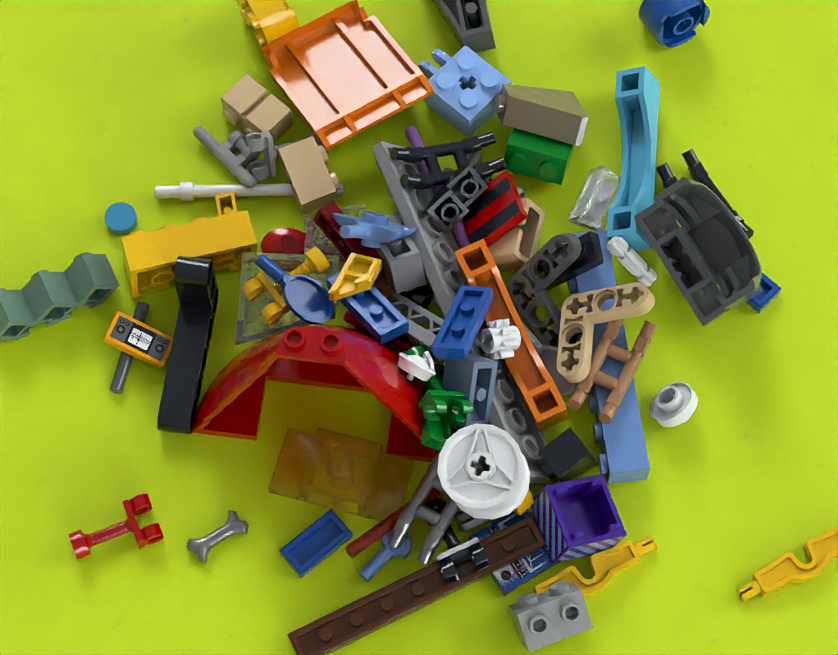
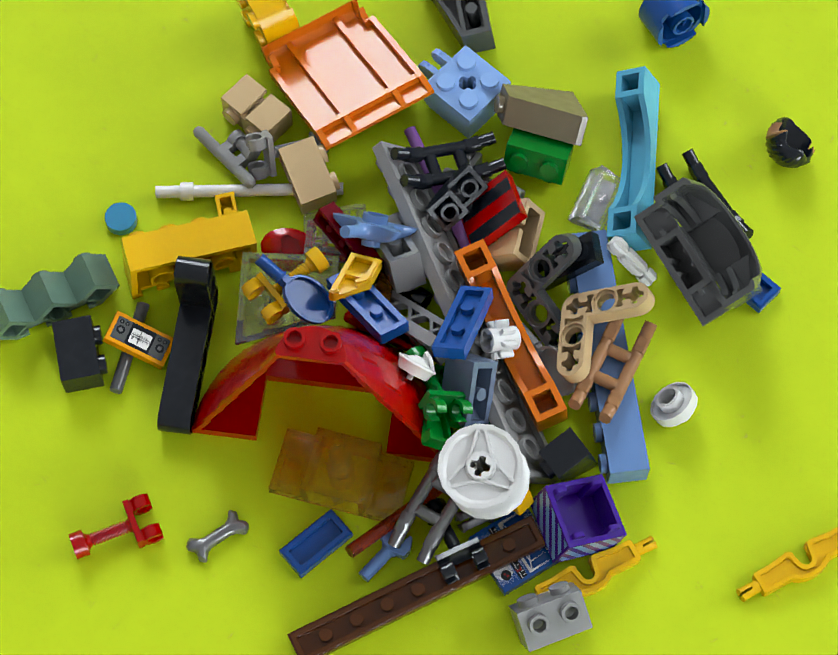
none -> black brick [52,315,108,393]
none -> black hair [765,117,815,168]

